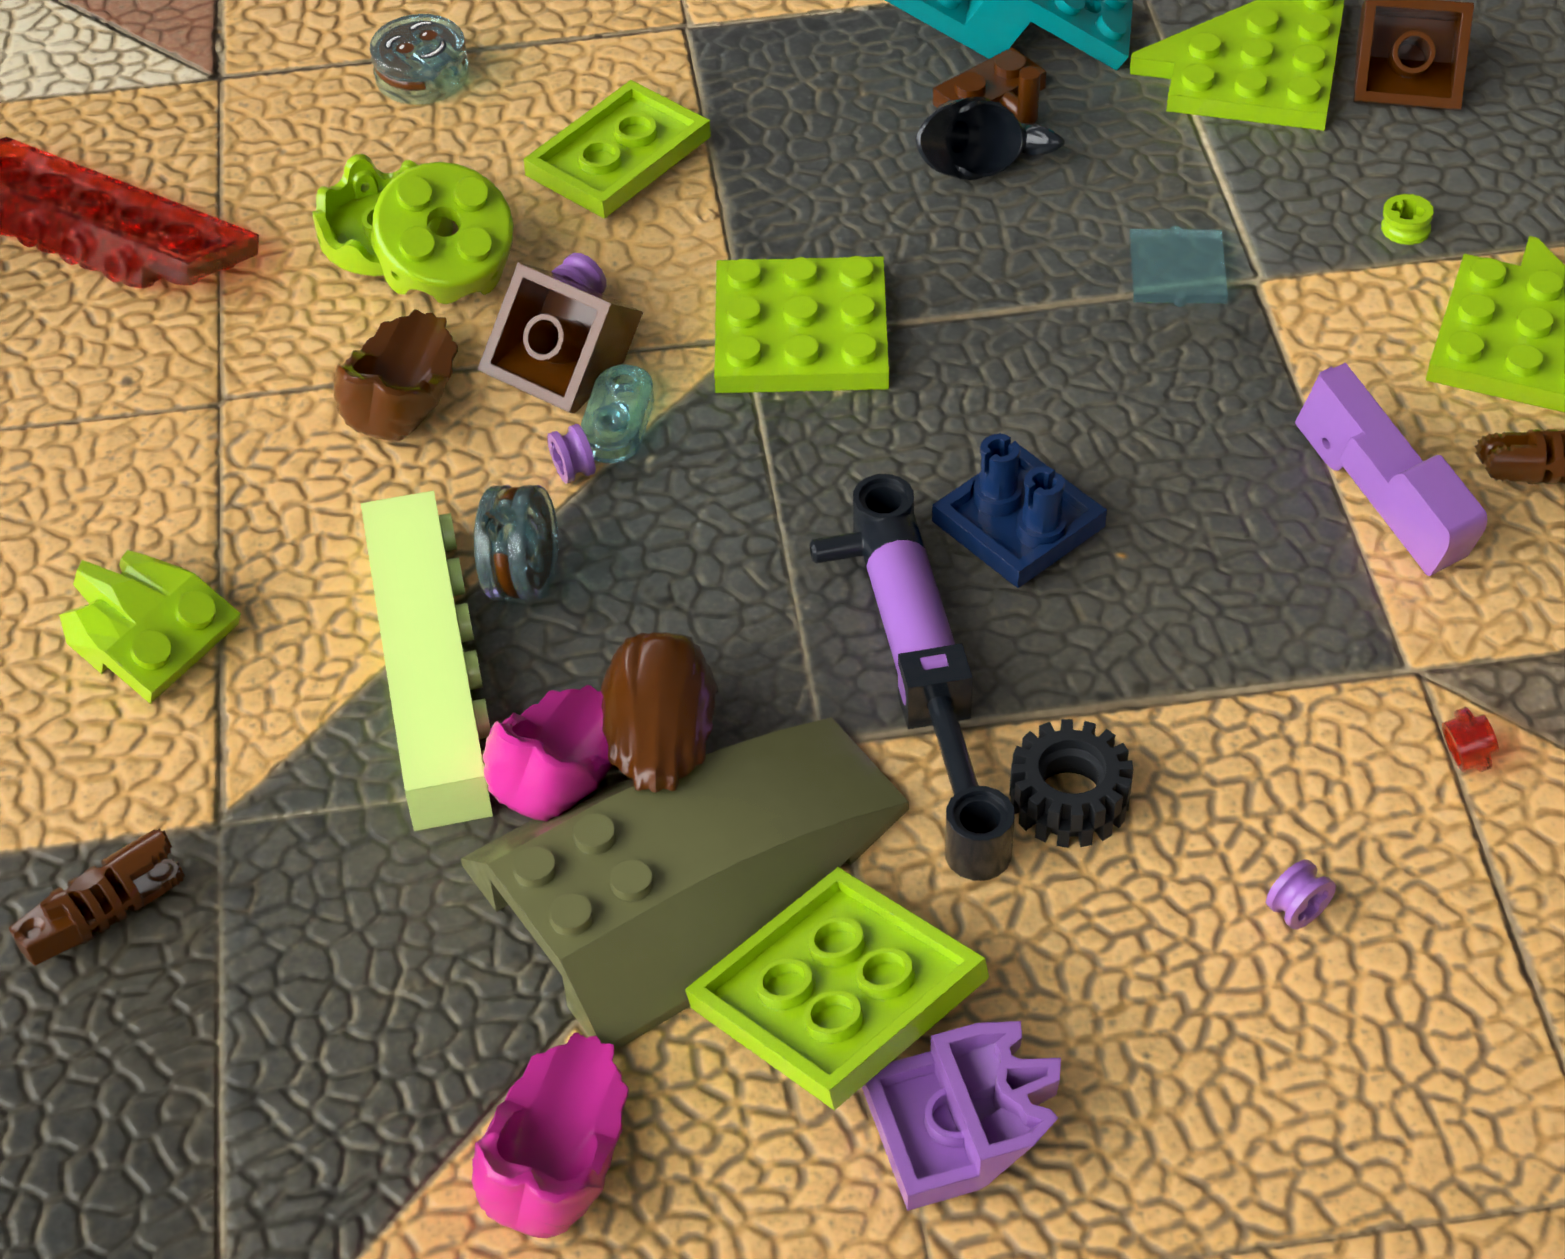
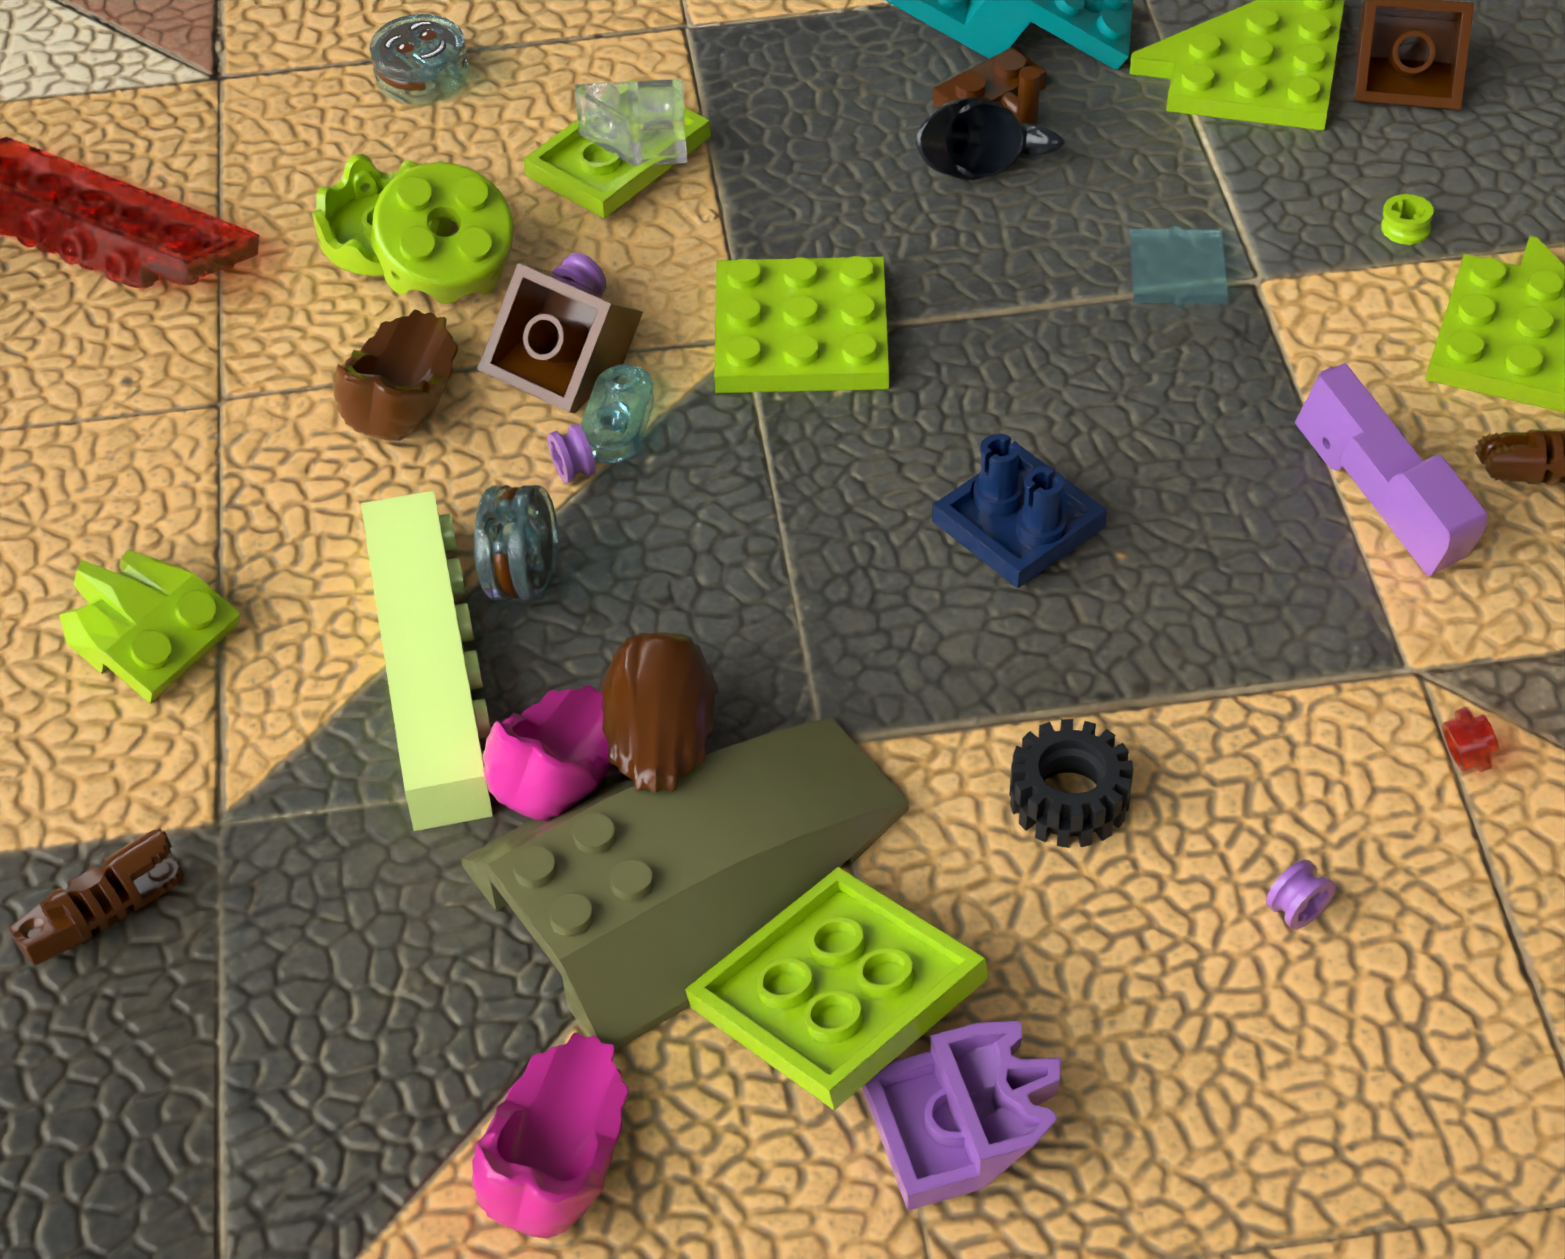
black piece [809,474,1015,881] -> none
none -> clear slope [575,79,687,166]

